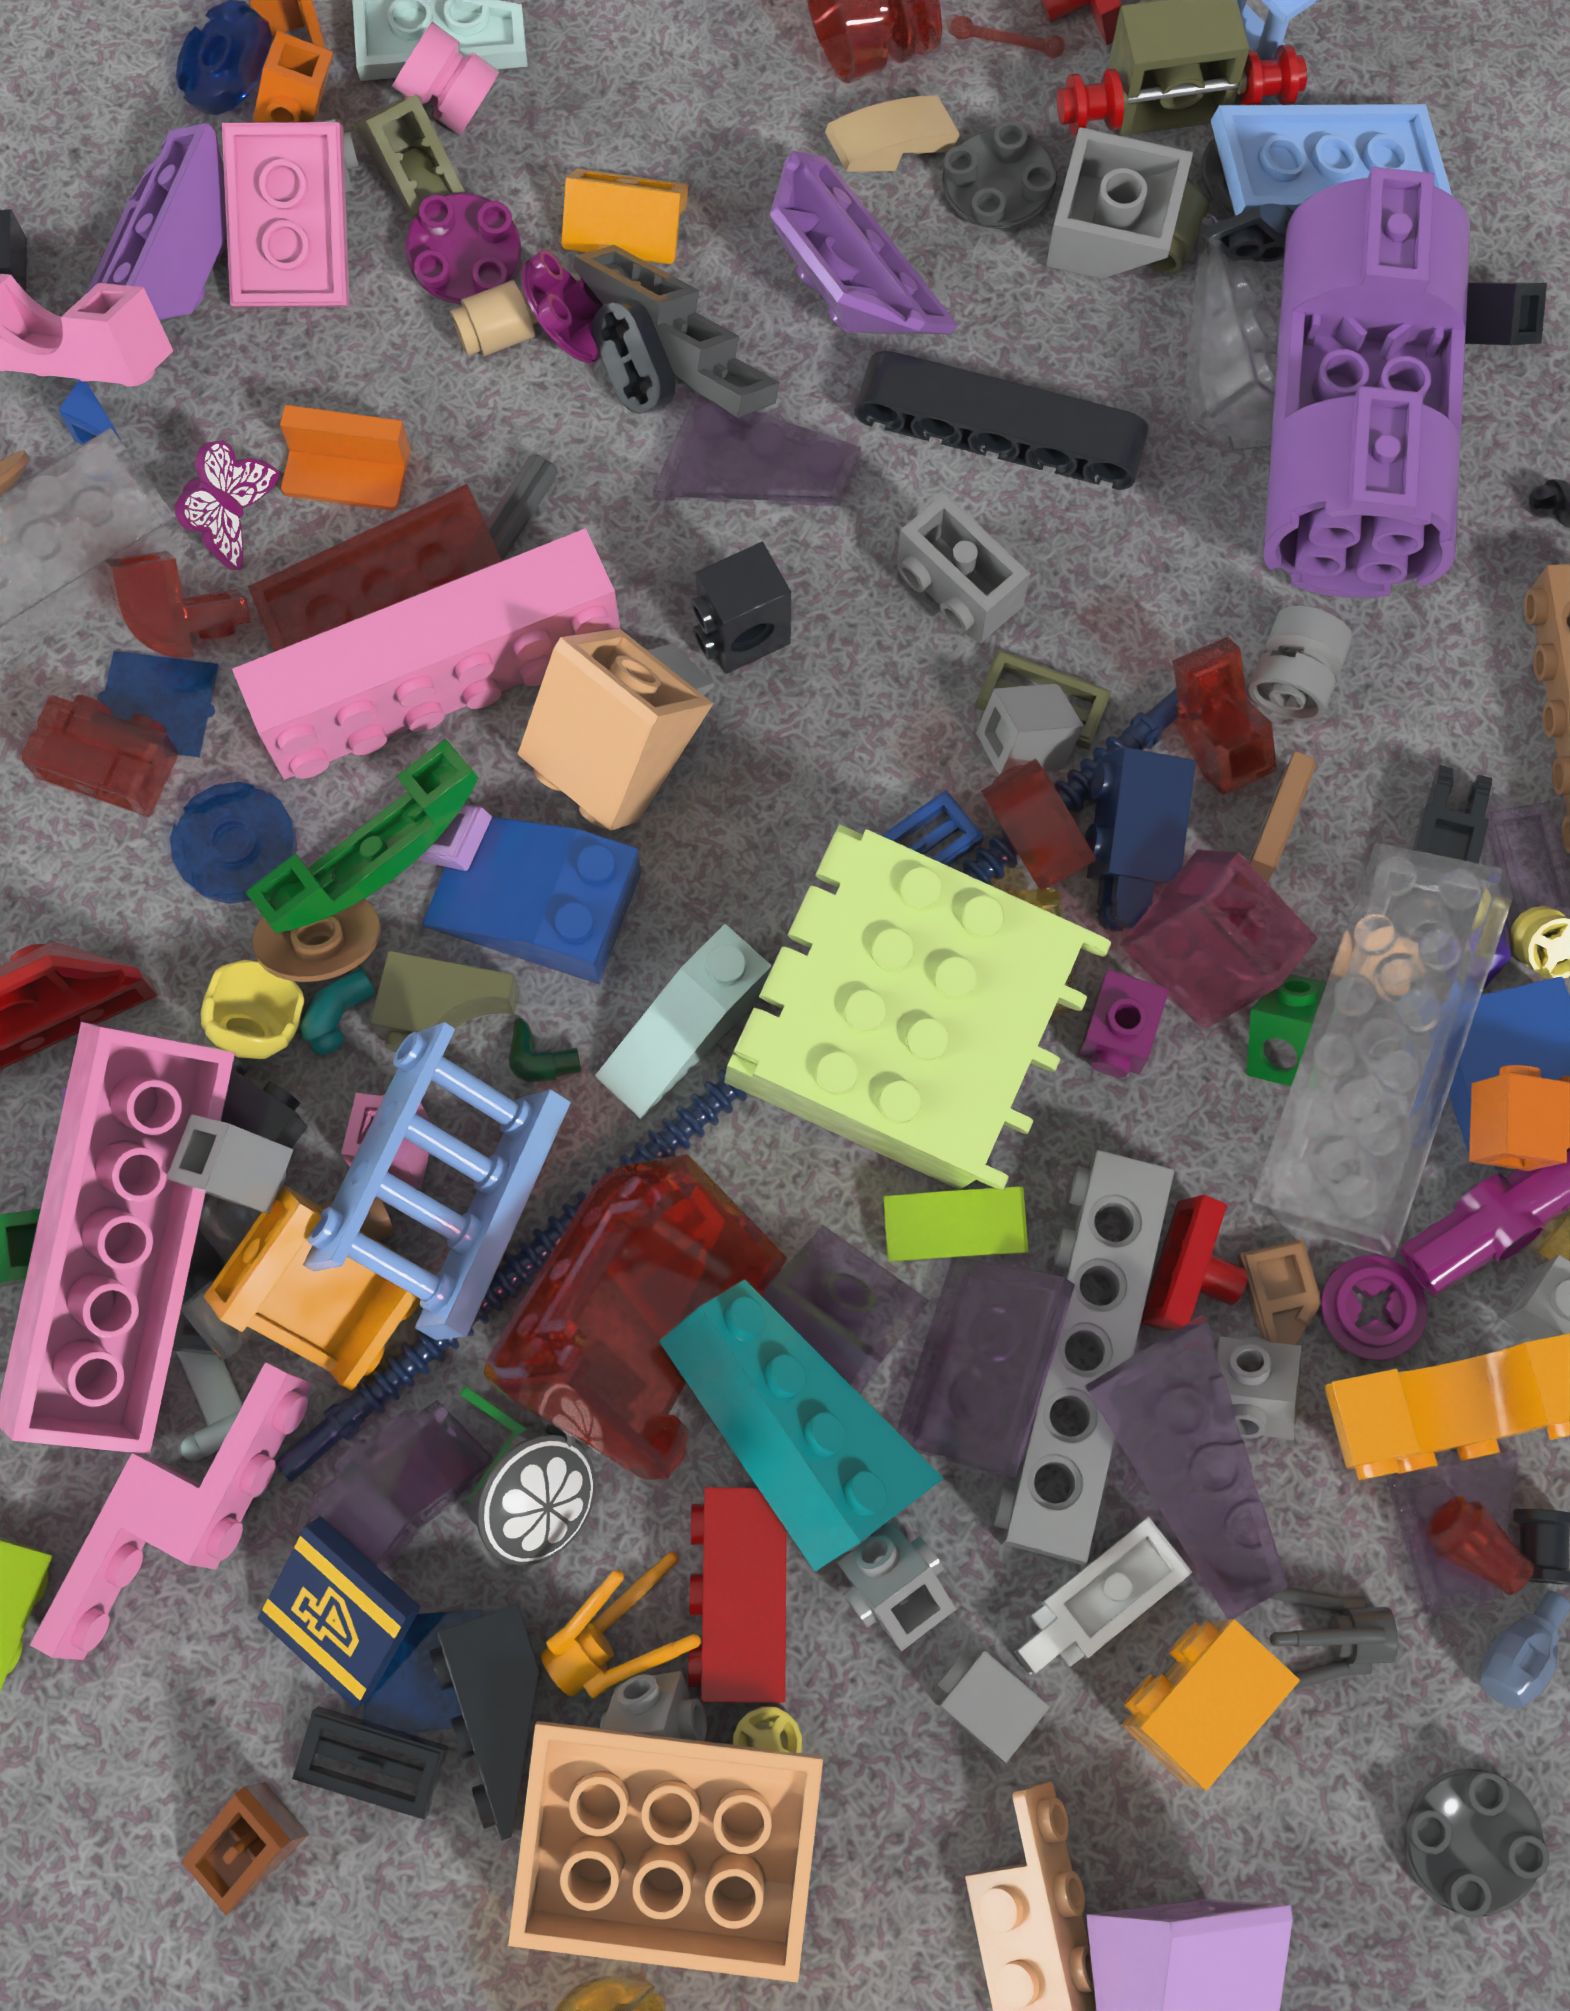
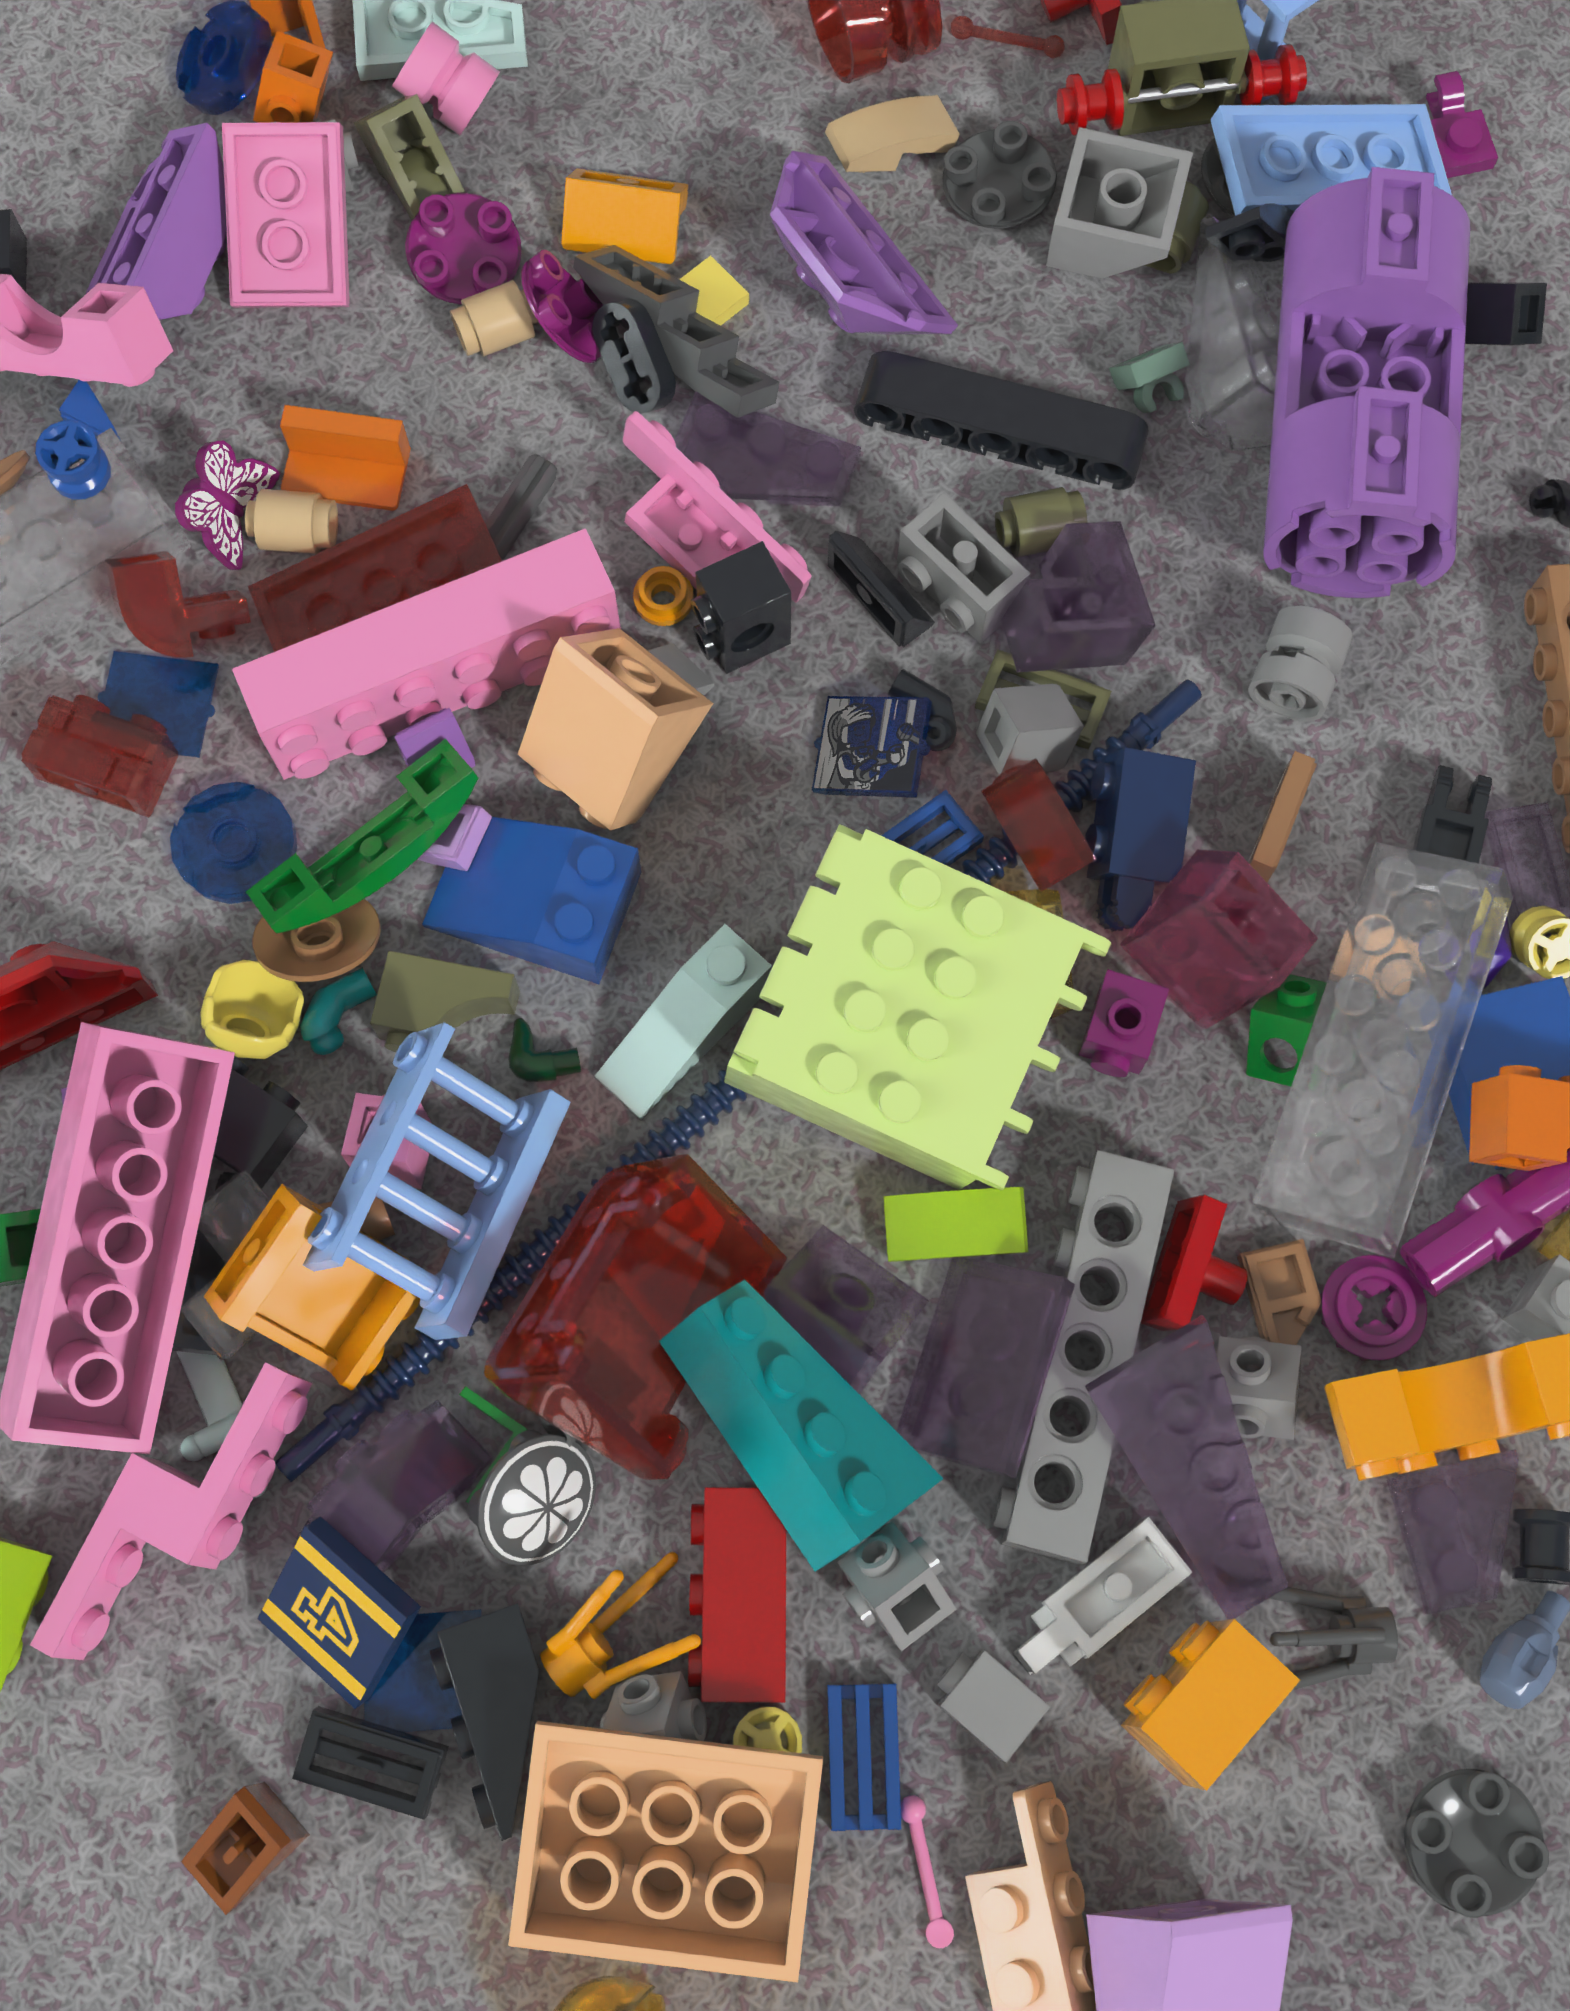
light grey brick [166,1114,294,1214] -> none
clear red brick [1172,637,1277,795] -> none
clear red cone [1426,1496,1534,1595] -> none
none -> blue wheel [35,420,111,500]
none -> tan brick [245,489,338,554]
none -> medium lavender slope [394,708,475,768]
none -> bright pink bracket [623,411,812,603]
none -> light orange plate [633,566,694,626]
none -> light yellow tile [679,255,749,326]
none -> piece [812,696,932,798]
none -> blue tile [827,1684,902,1831]
none -> black slope [828,531,935,647]
none -> black arm [888,669,957,751]
none -> bright pink hinge [901,1795,954,1948]
none -> olive brick [995,487,1088,558]
none -> clear purple brick [1001,521,1156,673]
none -> sand green tile [1109,342,1190,413]
none -> magenta plate [1426,71,1498,178]

